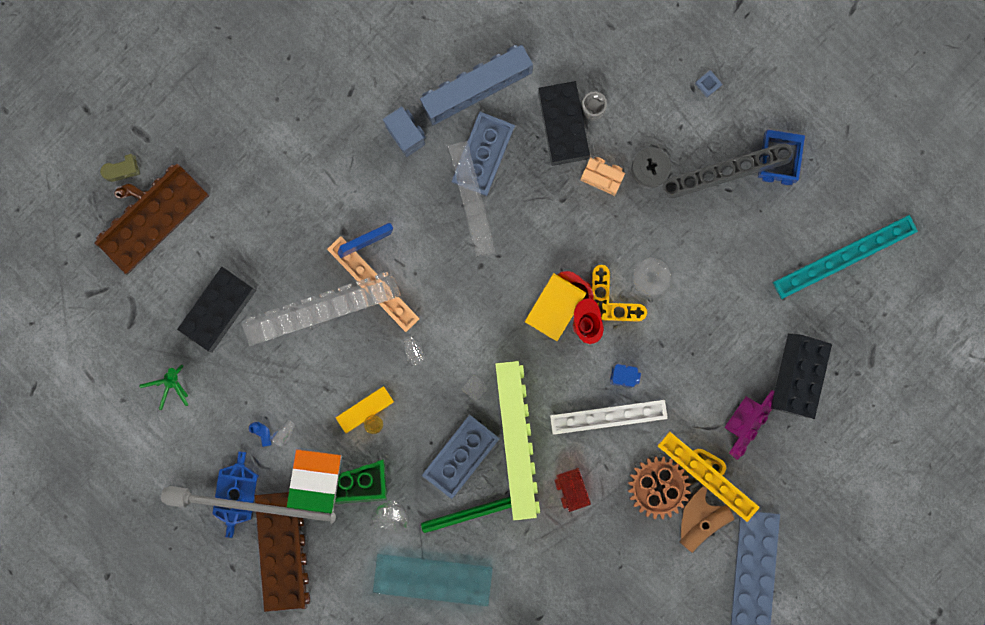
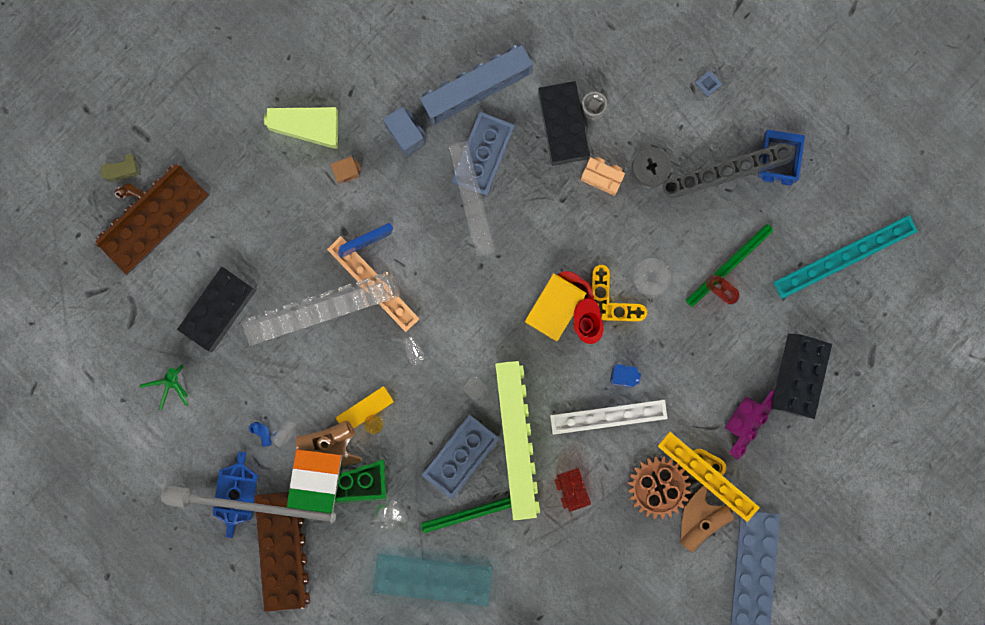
none -> yellowish green slope [264,107,338,149]
none -> medium nougat pin [295,420,362,466]
none -> medium nougat brick [330,156,362,185]
none -> green axle [685,224,773,307]
none -> clear red beam [706,275,739,304]

